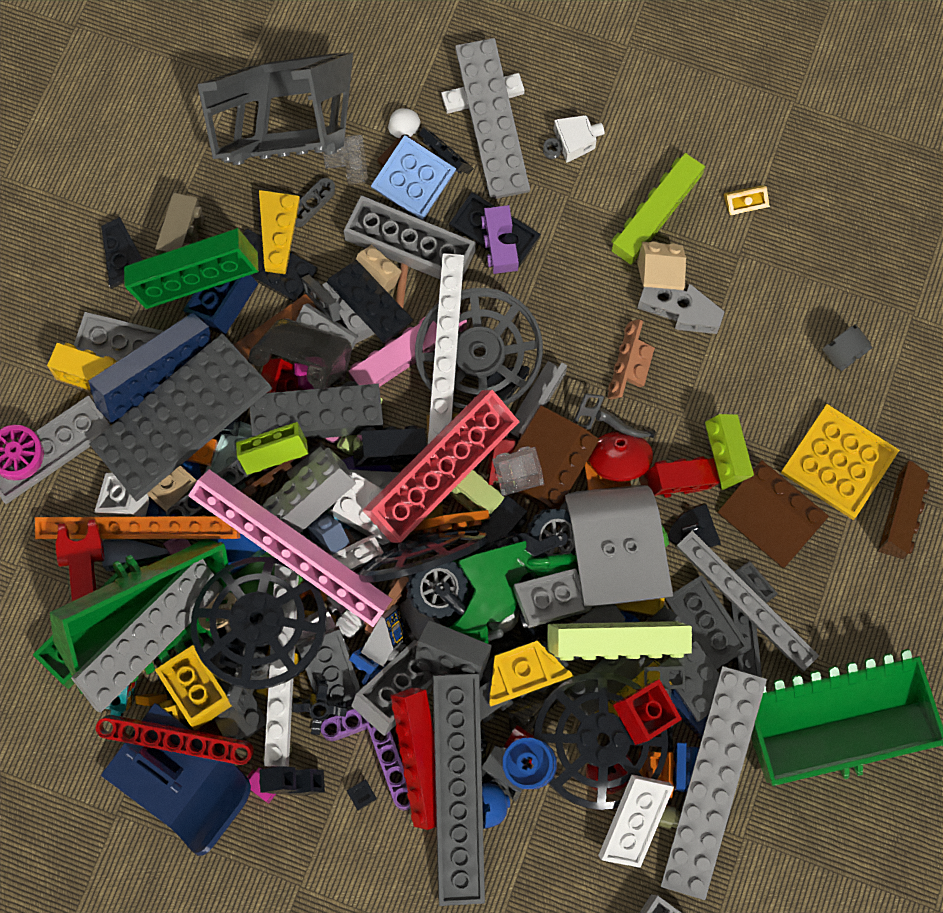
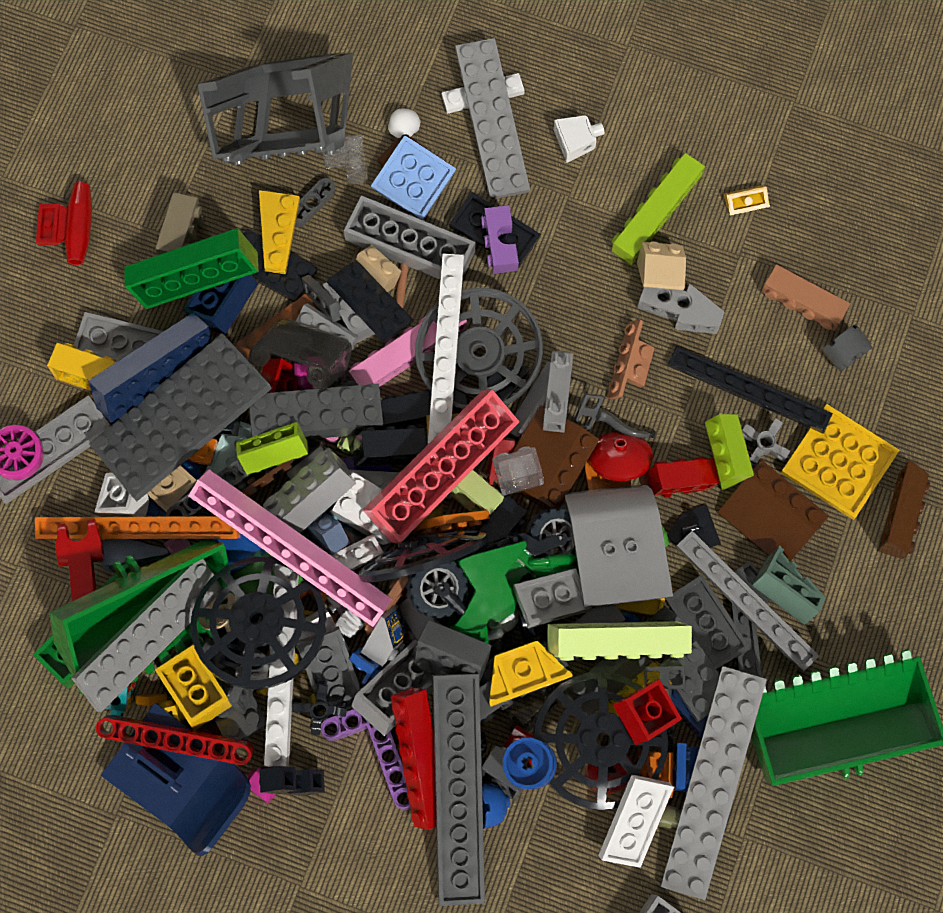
black wing [101,217,143,289] -> none
black plate [347,779,377,811] -> none
black wing [419,128,474,174] -> none
dark grey bush [543,138,562,159] -> none
none -> red plate [36,182,93,265]
none -> black brick [381,388,467,428]
none -> light grey brick [543,351,573,433]
none -> black tile [667,346,833,434]
none -> light grey pin [742,419,790,468]
none -> sand green wedge [752,545,826,625]
none -> nougat brick [762,264,850,331]

